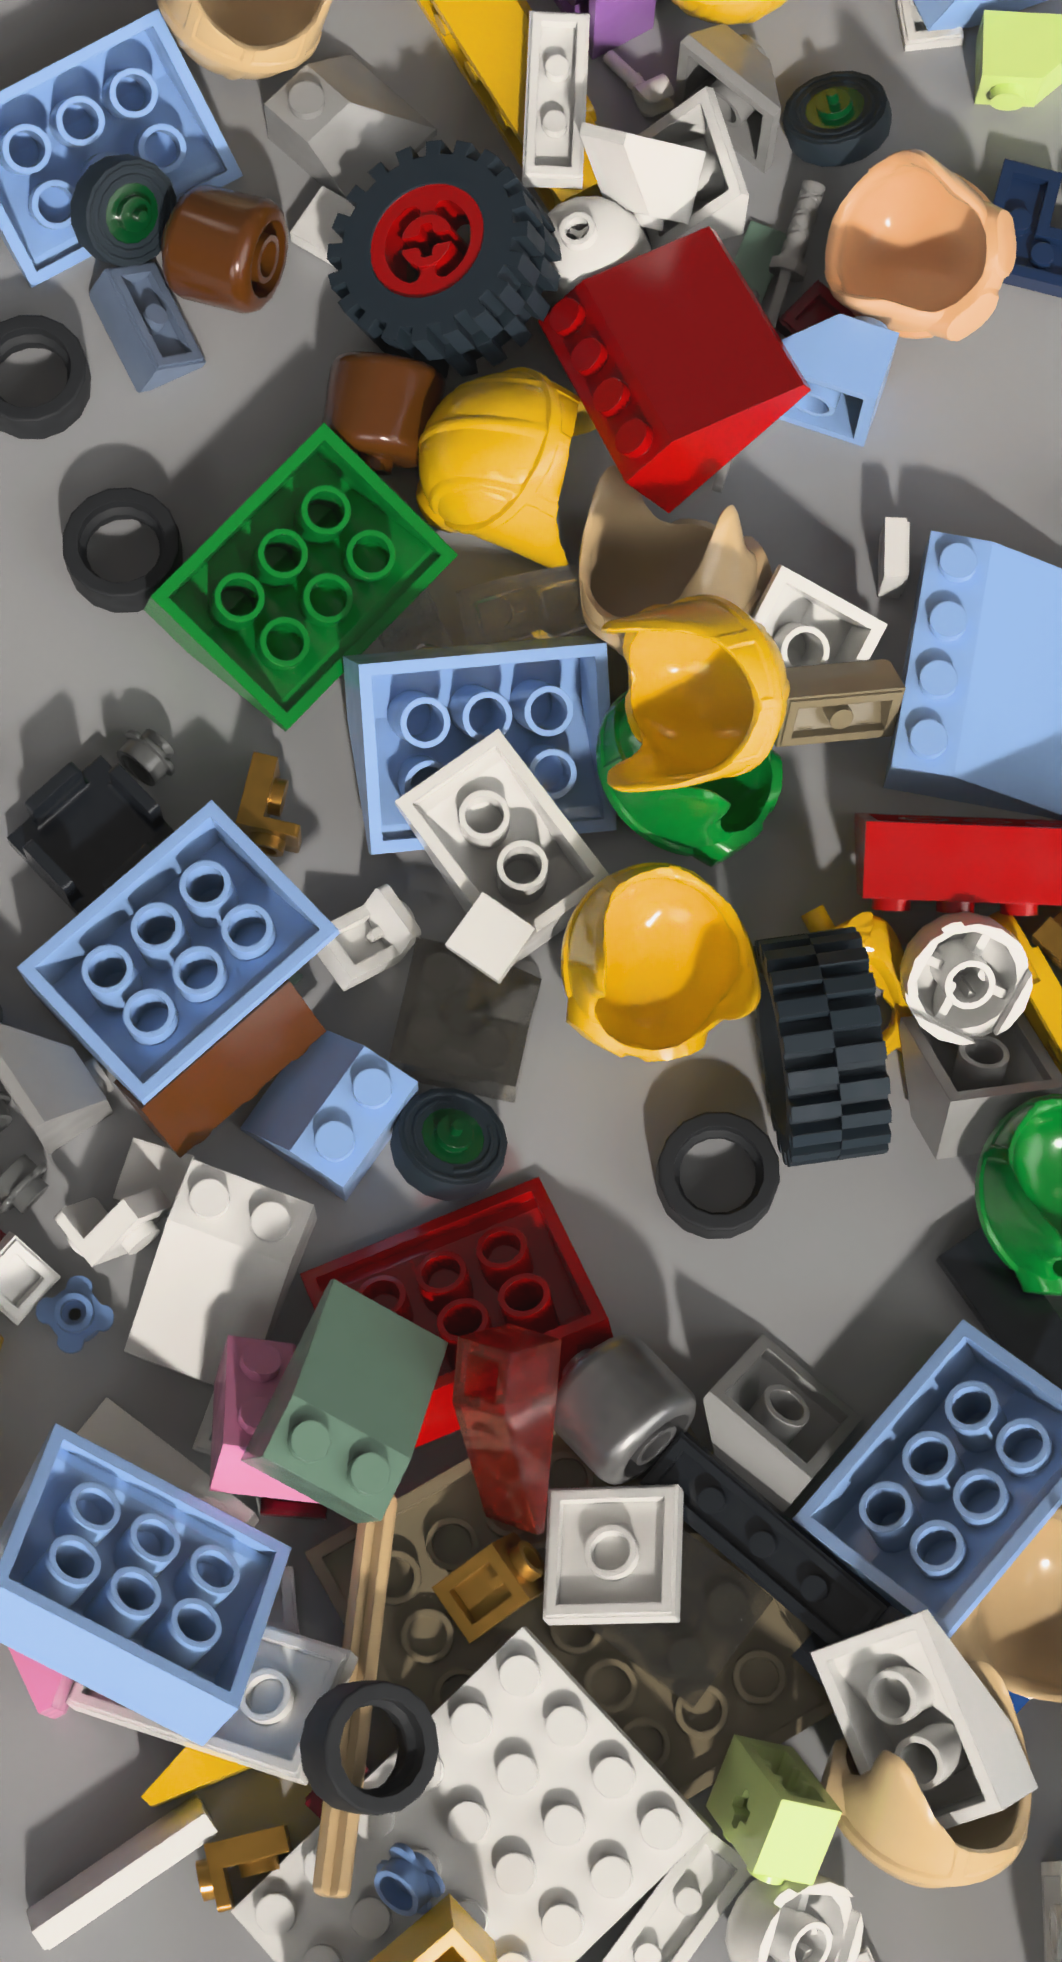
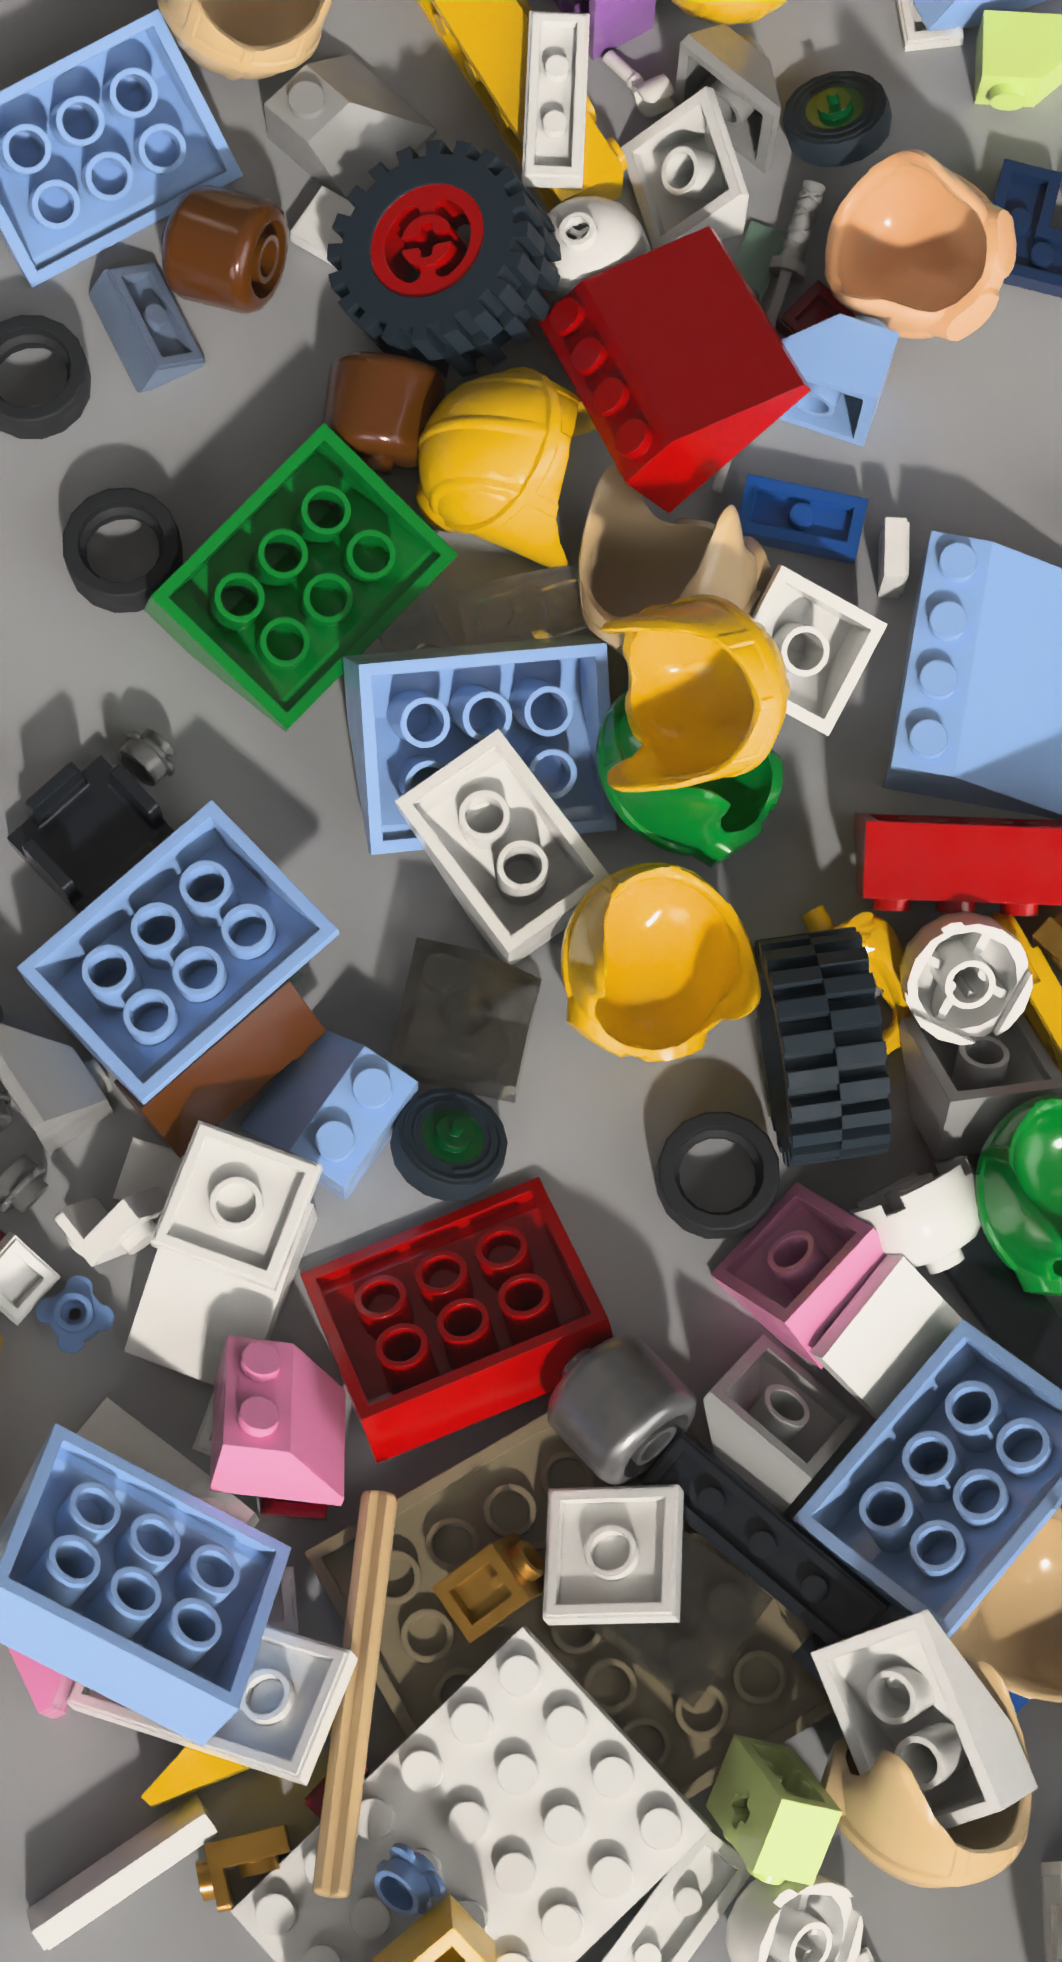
black wheel [71,154,177,267] -> none
pearl gold bracket [235,751,302,857] -> none
sand green slope [240,1279,448,1524] -> none
black tyre [300,1680,439,1816] -> none
white bracket [317,884,421,992] -> none
white tile [445,891,537,984] -> none
clear red slope [452,1323,562,1535] -> none
white slope [579,122,706,231] -> none
dark tan slope [774,659,906,747] -> none
none -> white tile [150,1120,323,1292]
none -> bright pink slope [710,1182,886,1369]
none -> blue plate [739,474,869,564]
none -> white tile [810,1254,962,1420]
none -> white cylinder [849,1156,981,1275]

